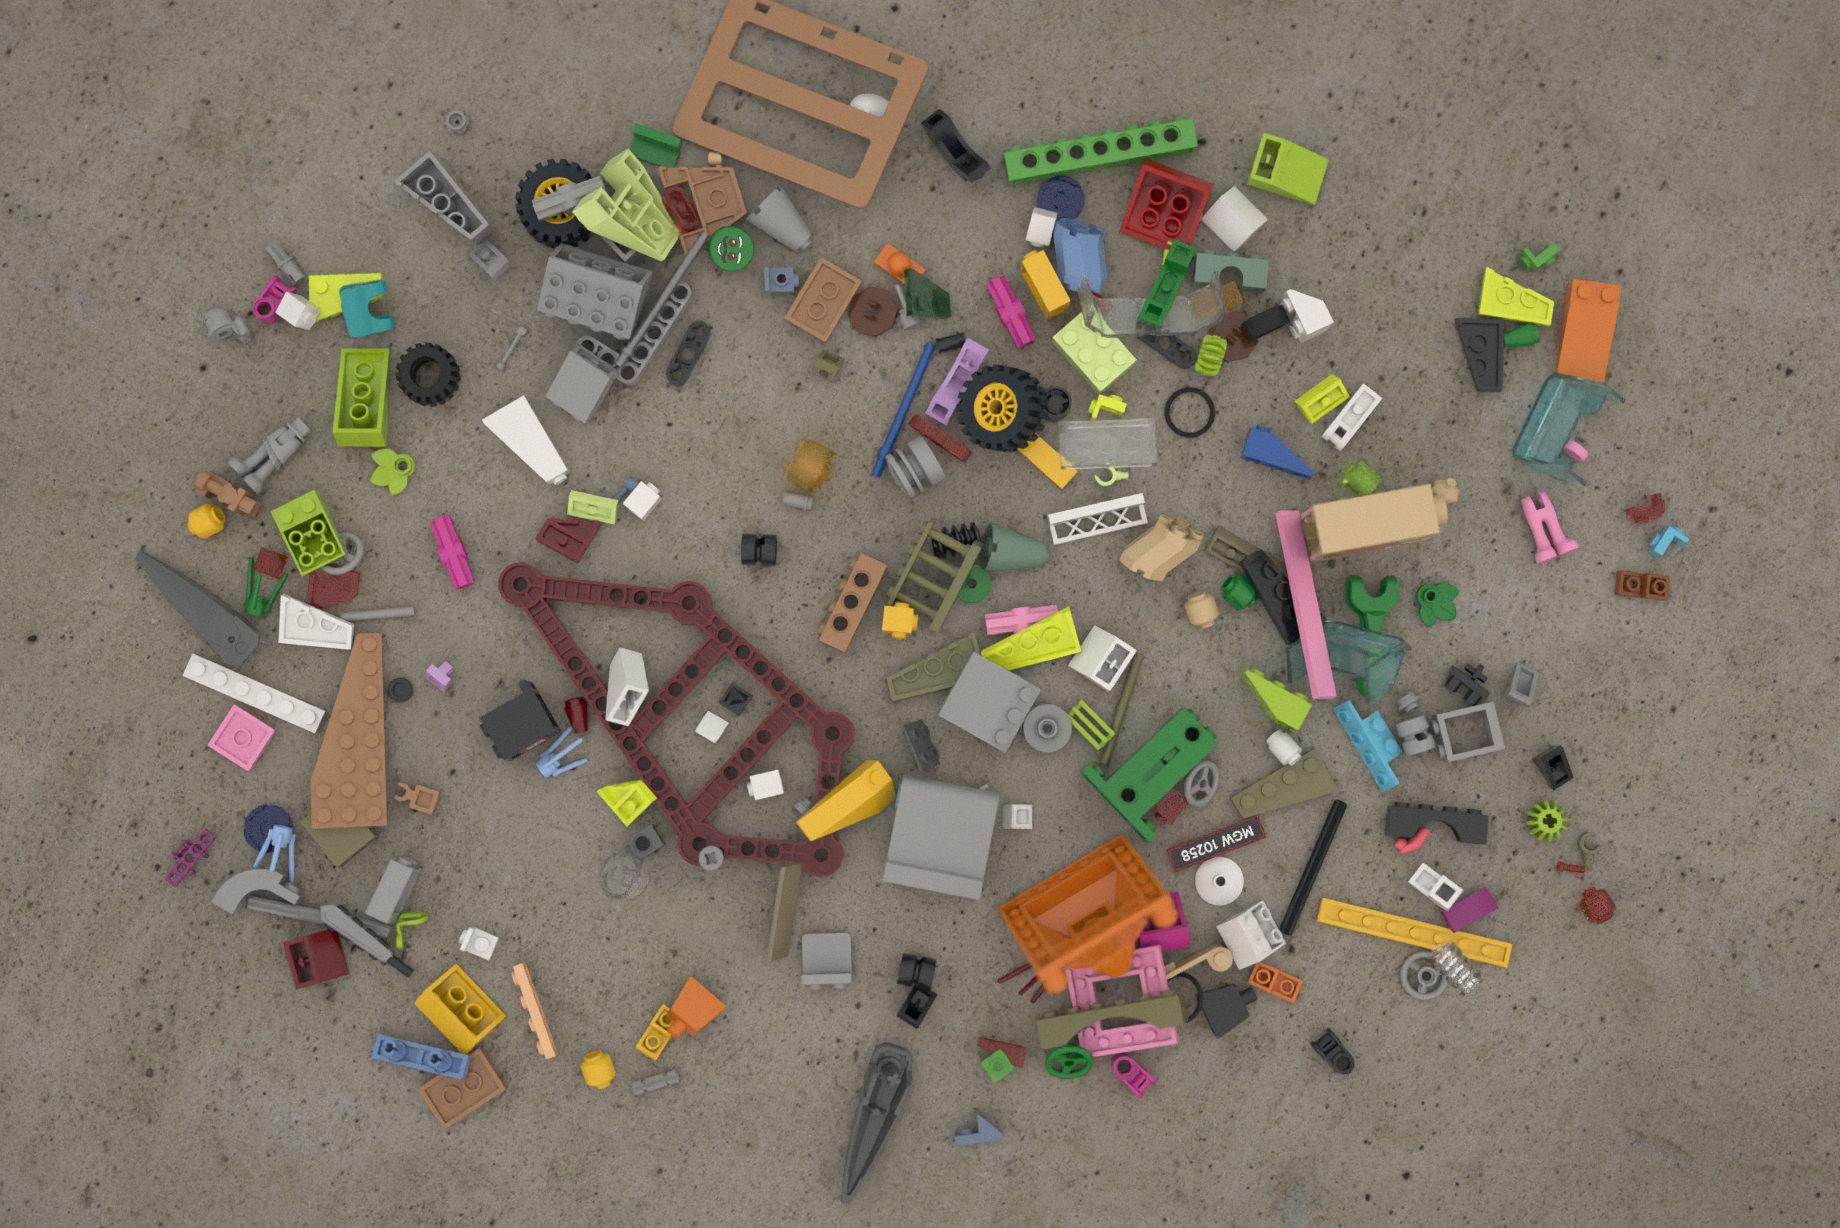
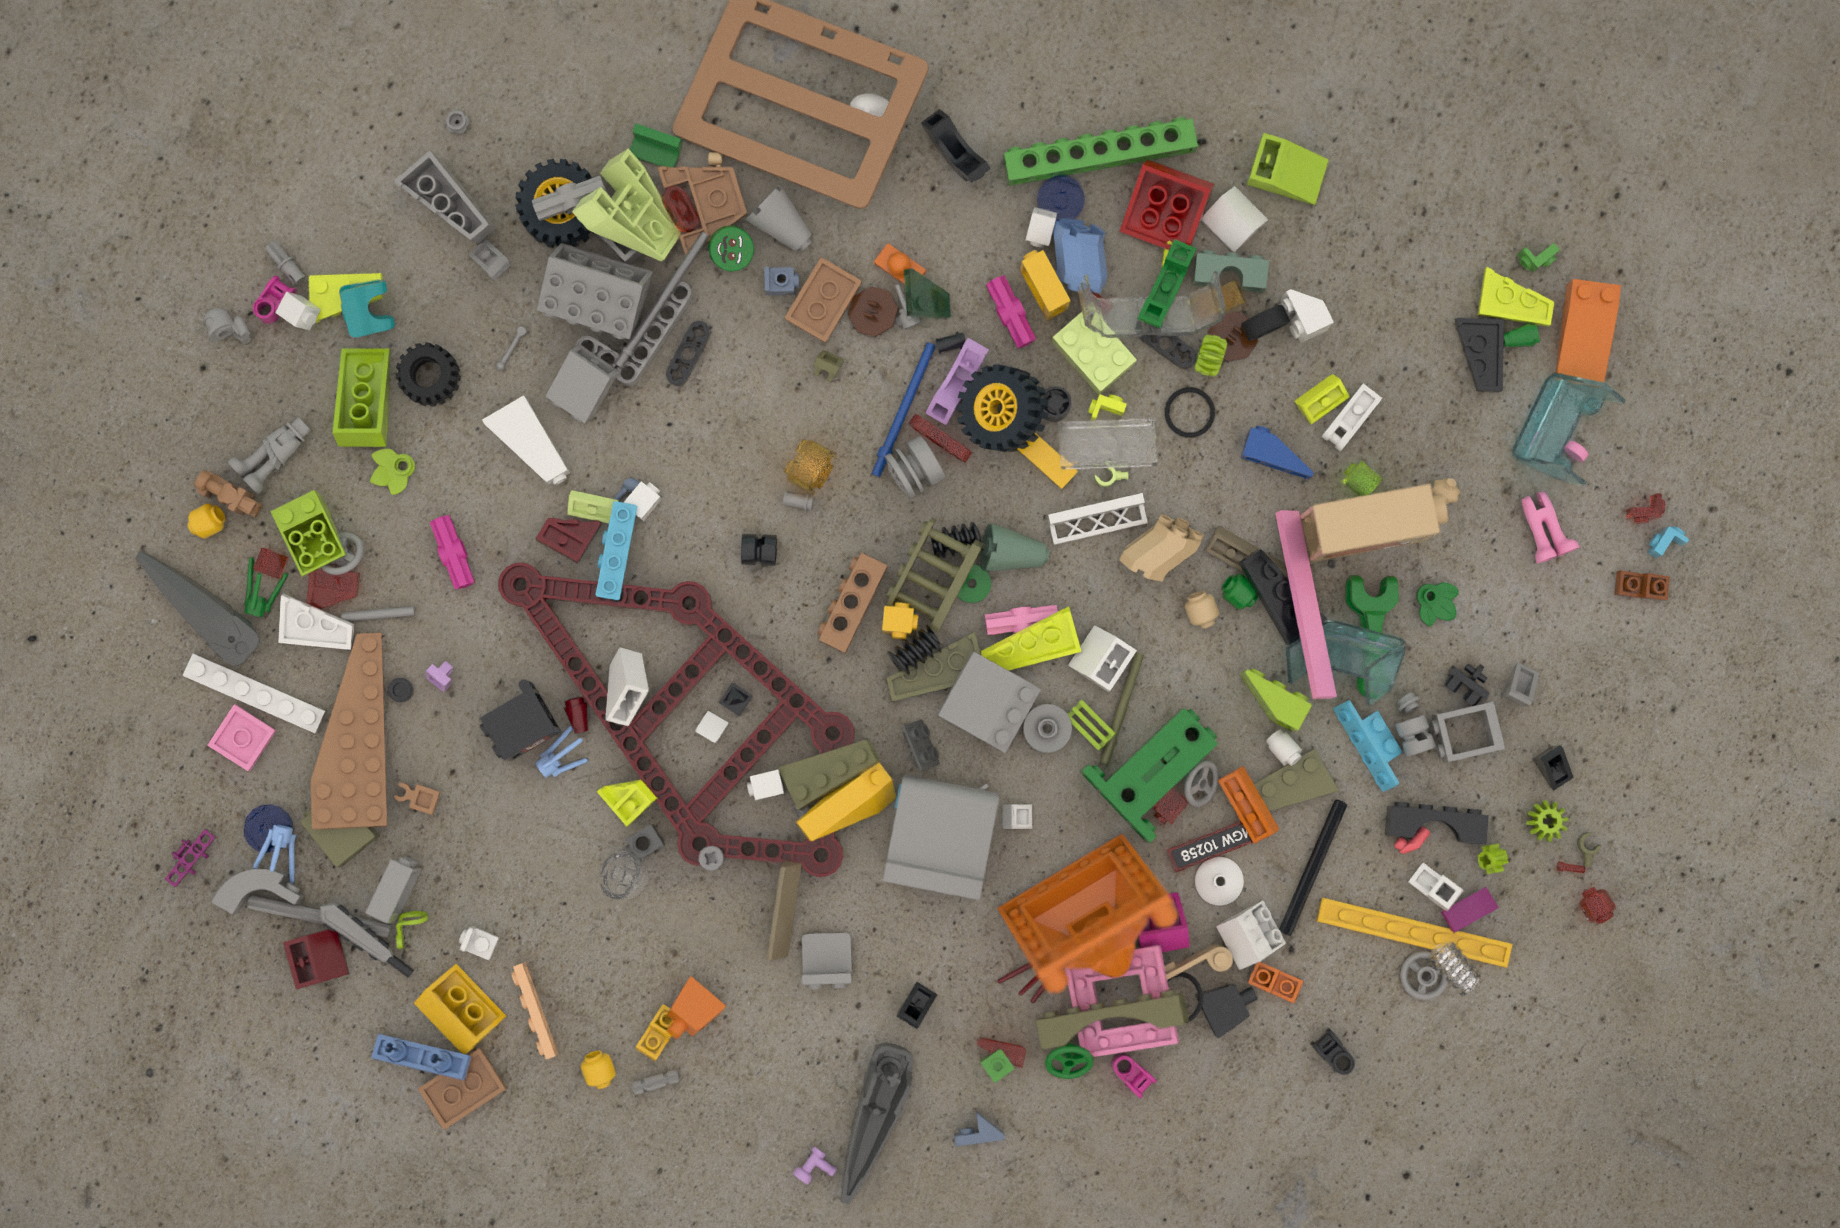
black wheel [897,953,937,991] -> none
none -> medium azure bracket [596,501,637,600]
none -> olive wing [778,740,880,811]
none -> lavender piece [792,1146,837,1185]
none -> black piece [887,625,942,675]
none -> orange slope [1218,766,1279,844]
none -> lime gear [1477,843,1509,874]

